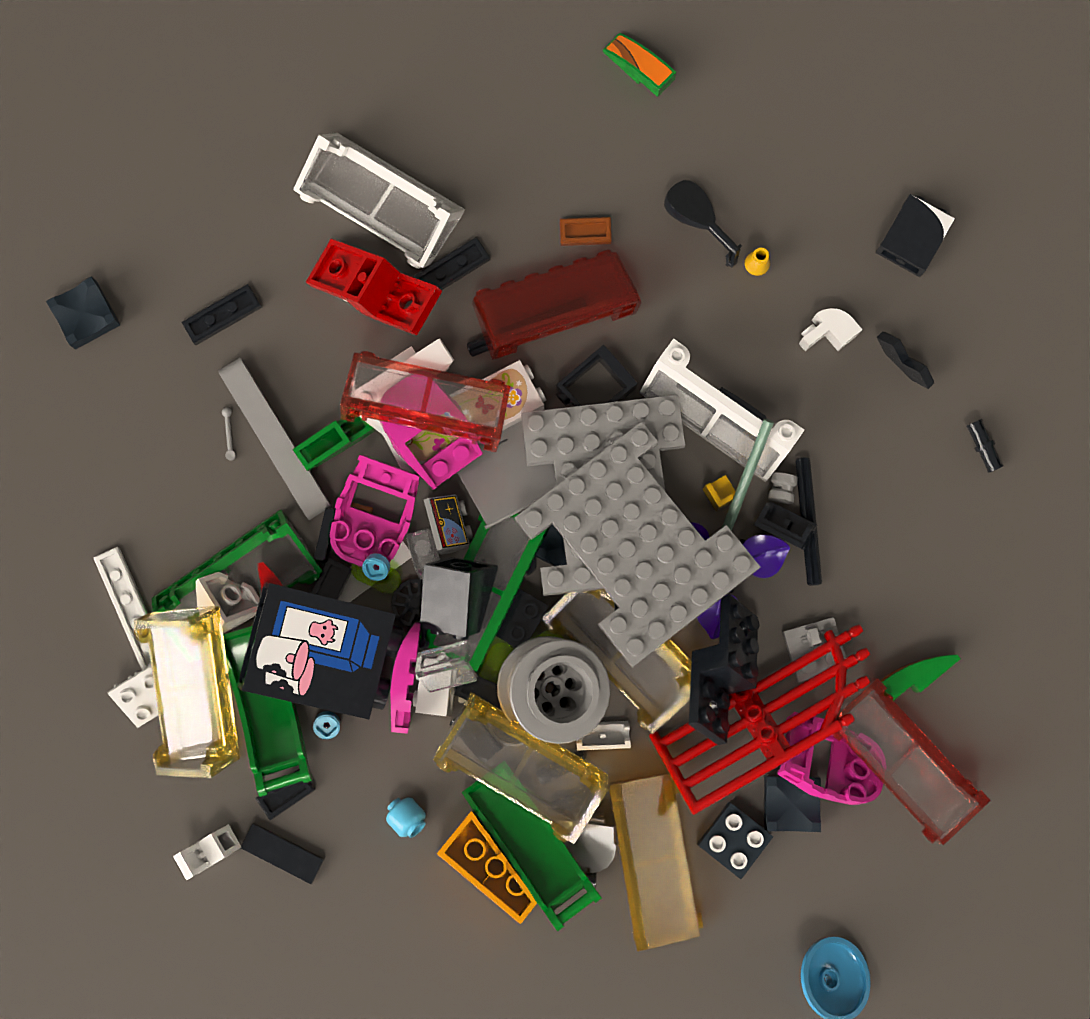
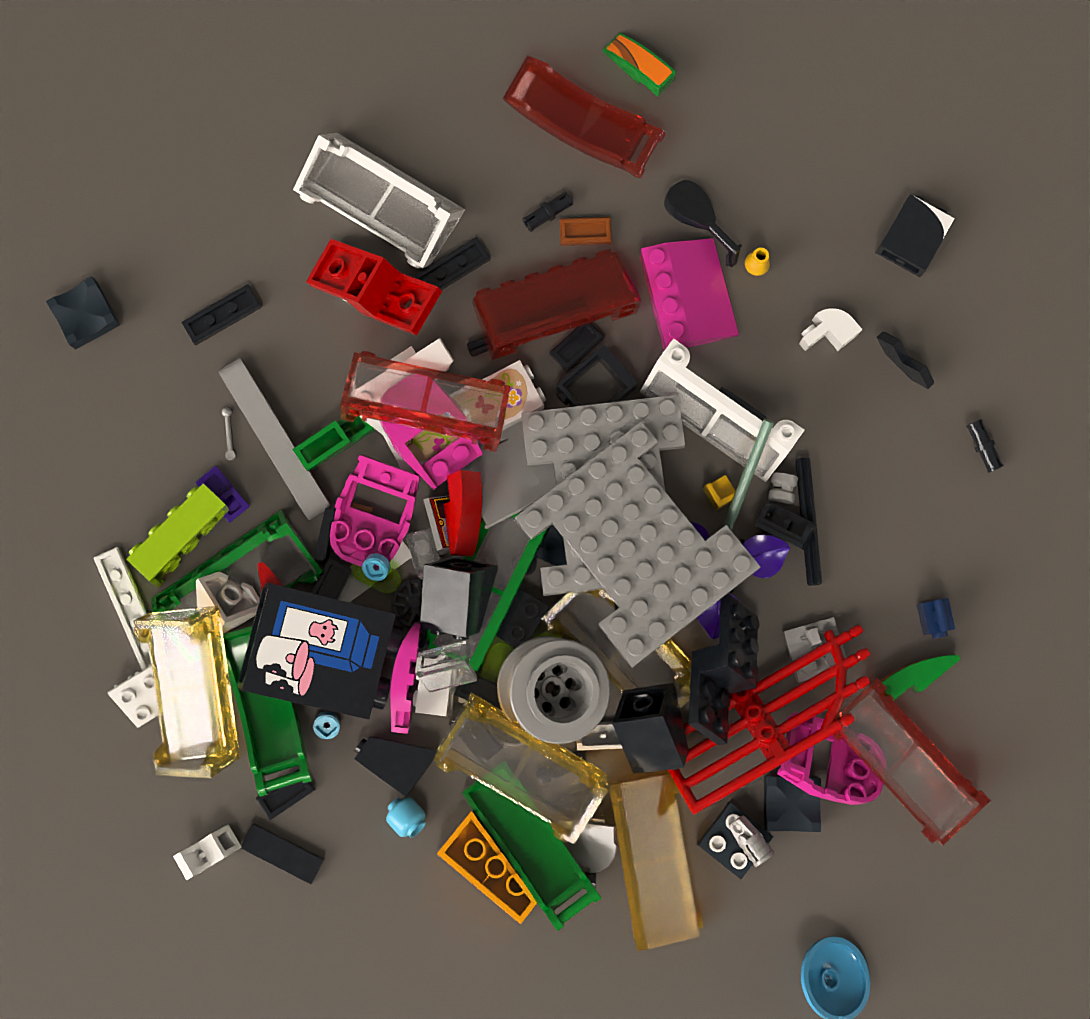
none -> lime wedge [126,484,229,588]
none -> dark purple slope [195,465,250,523]
none -> black slope [354,737,439,797]
none -> red slope [443,470,482,557]
none -> clear red windscreen [503,55,666,178]
none -> black pin [522,191,573,232]
none -> black tile [549,318,604,372]
none -> black slope [612,683,689,774]
none -> dark pink slope [639,238,739,351]
none -> light grey hinge [729,815,775,867]
none -> dark blue brick [917,598,955,639]

